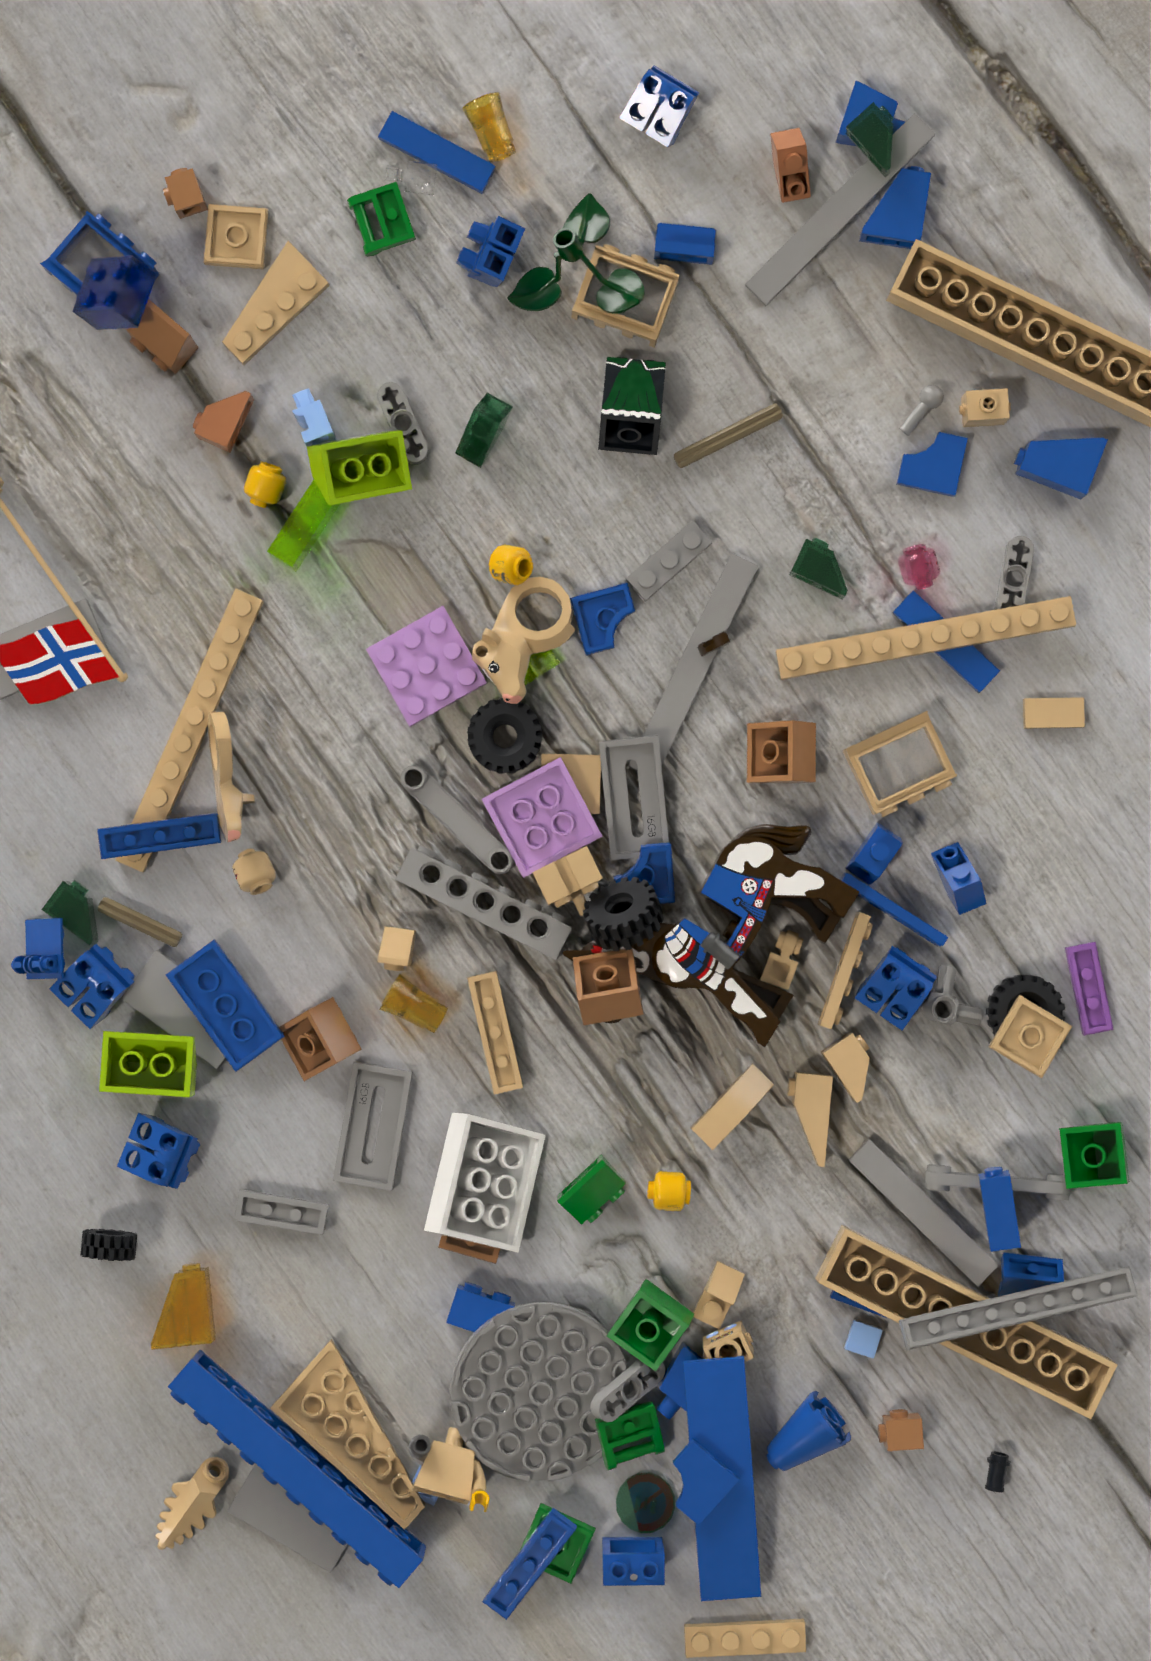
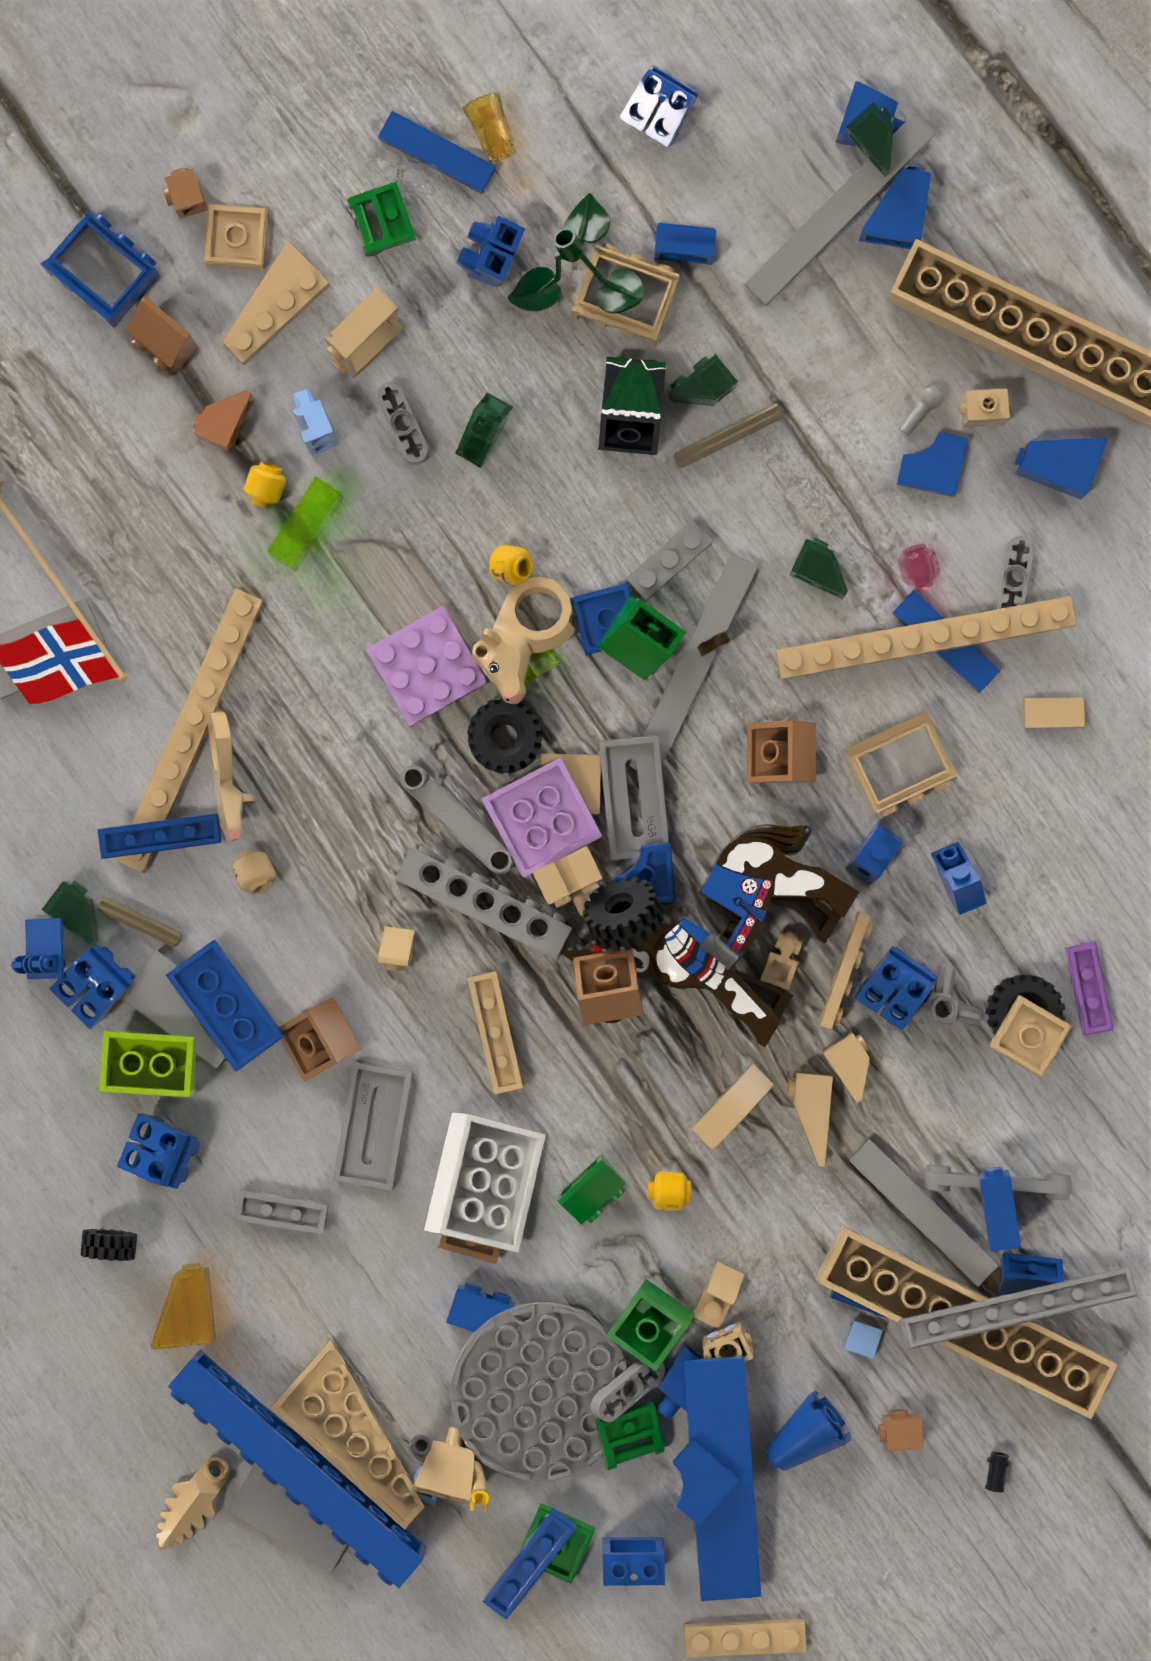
clear blue brick [72,255,157,330] -> none
lime slope [307,430,412,505] -> none
clear yellow plant [379,973,448,1033] -> none
piece [616,1472,675,1533] -> none
nougat slope [770,128,811,203] -> none
blue tile [840,873,948,947] -> none
green slope [1059,1122,1130,1189] -> none
none -> tan window [325,284,403,379]
none -> green slope [597,597,686,680]
none -> clear green slope [668,354,738,406]

